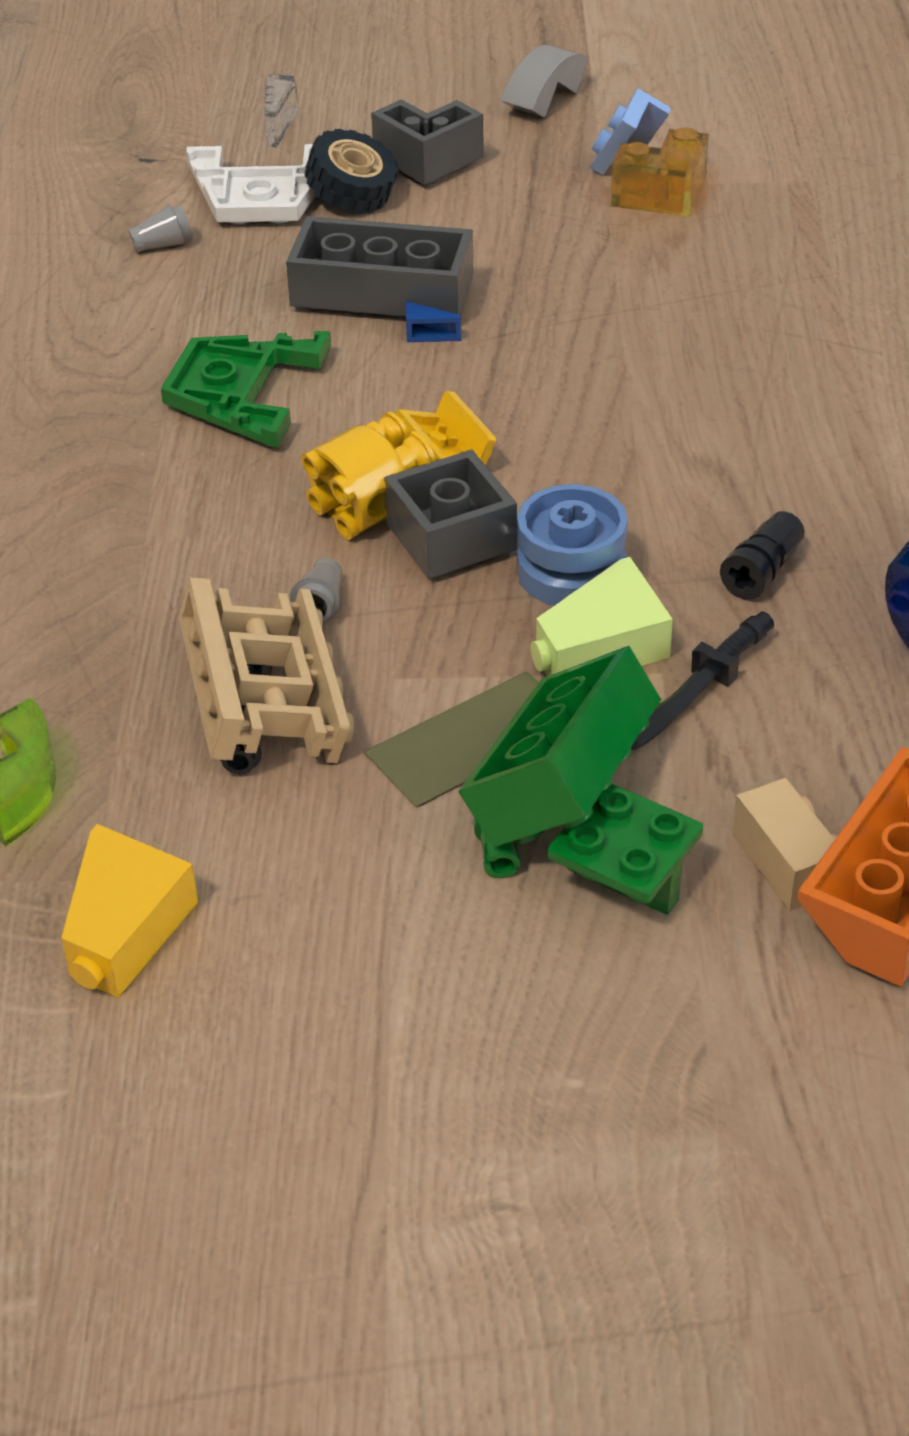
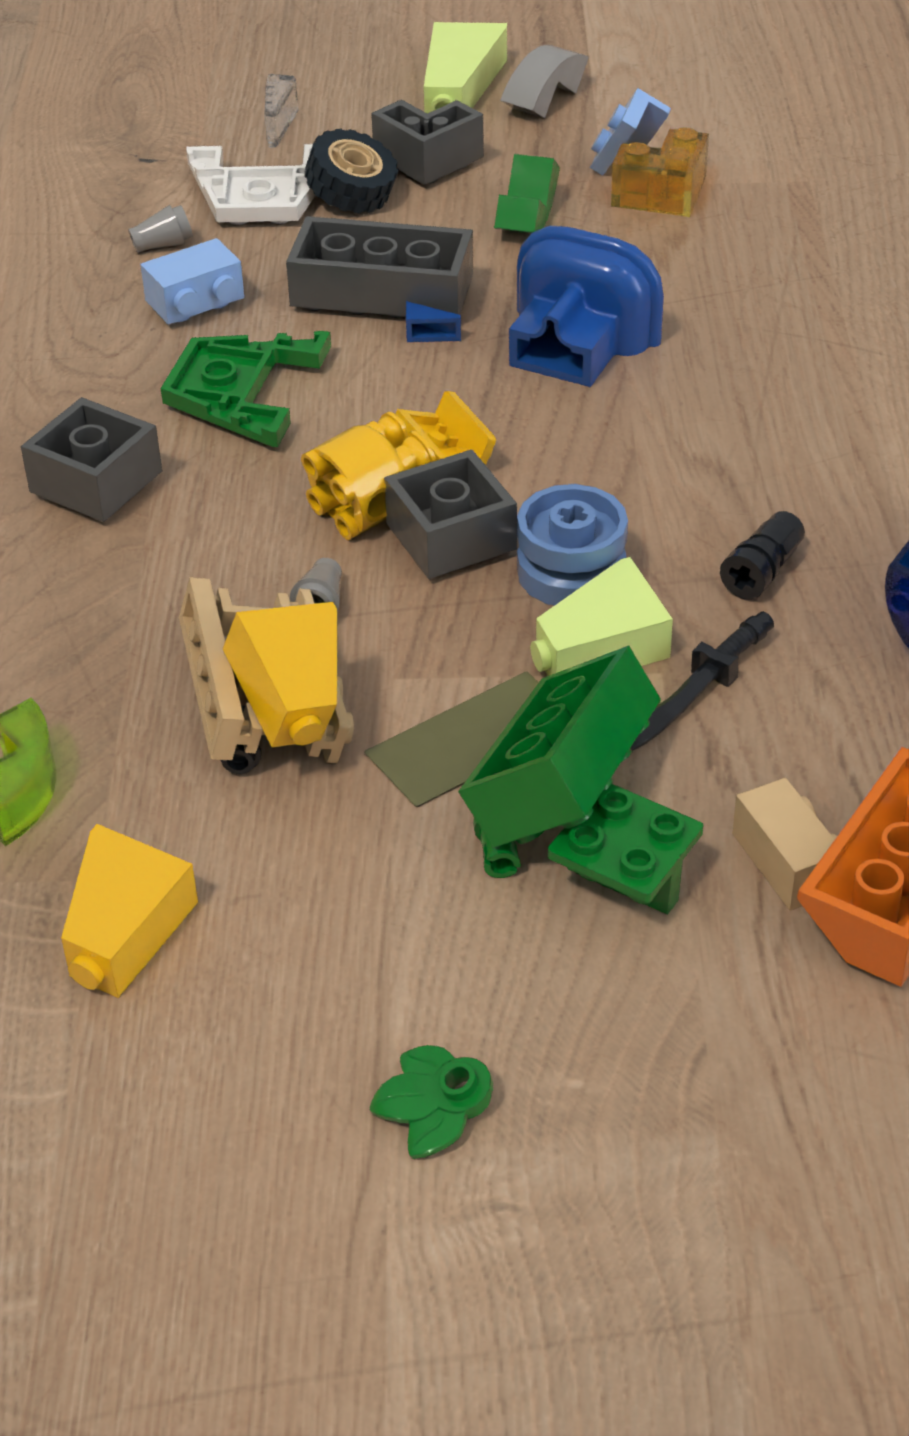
none -> dark grey brick [20,397,162,522]
none -> light blue brick [140,238,245,325]
none -> yellow slope [223,602,337,748]
none -> green plate [370,1045,493,1159]
none -> yellowish green slope [424,22,507,113]
none -> green brick [494,154,560,233]
none -> blue piece [509,226,664,387]

